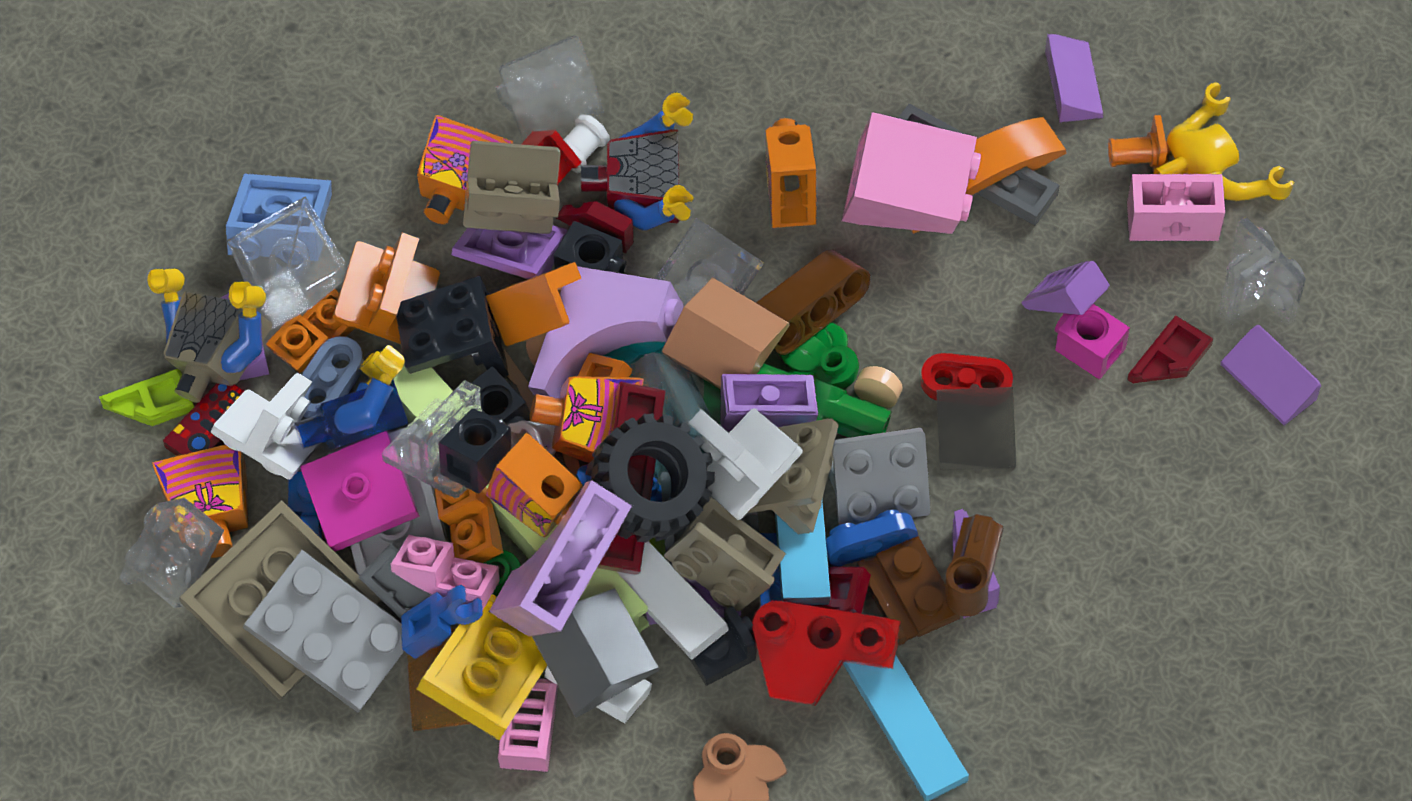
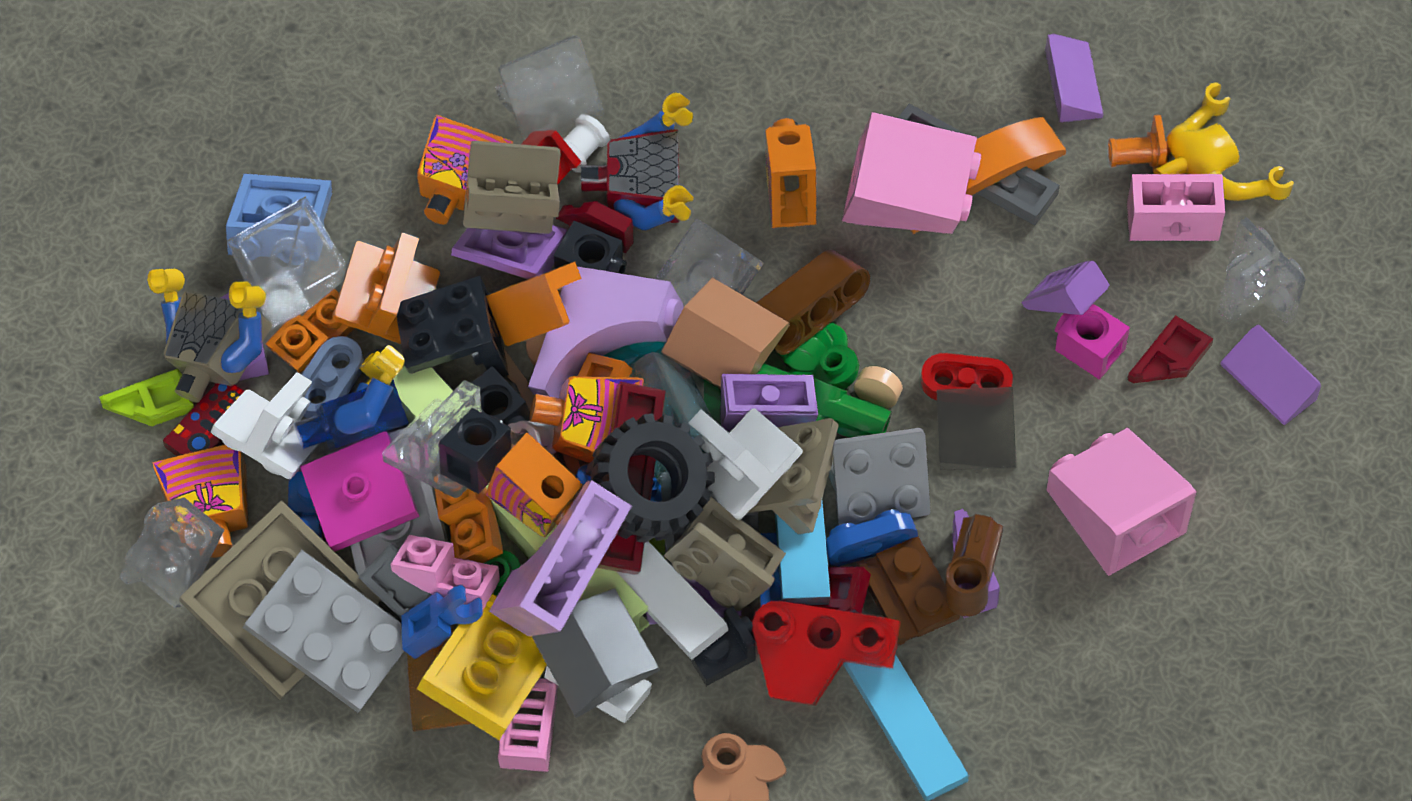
none -> bright pink slope [1047,428,1196,576]

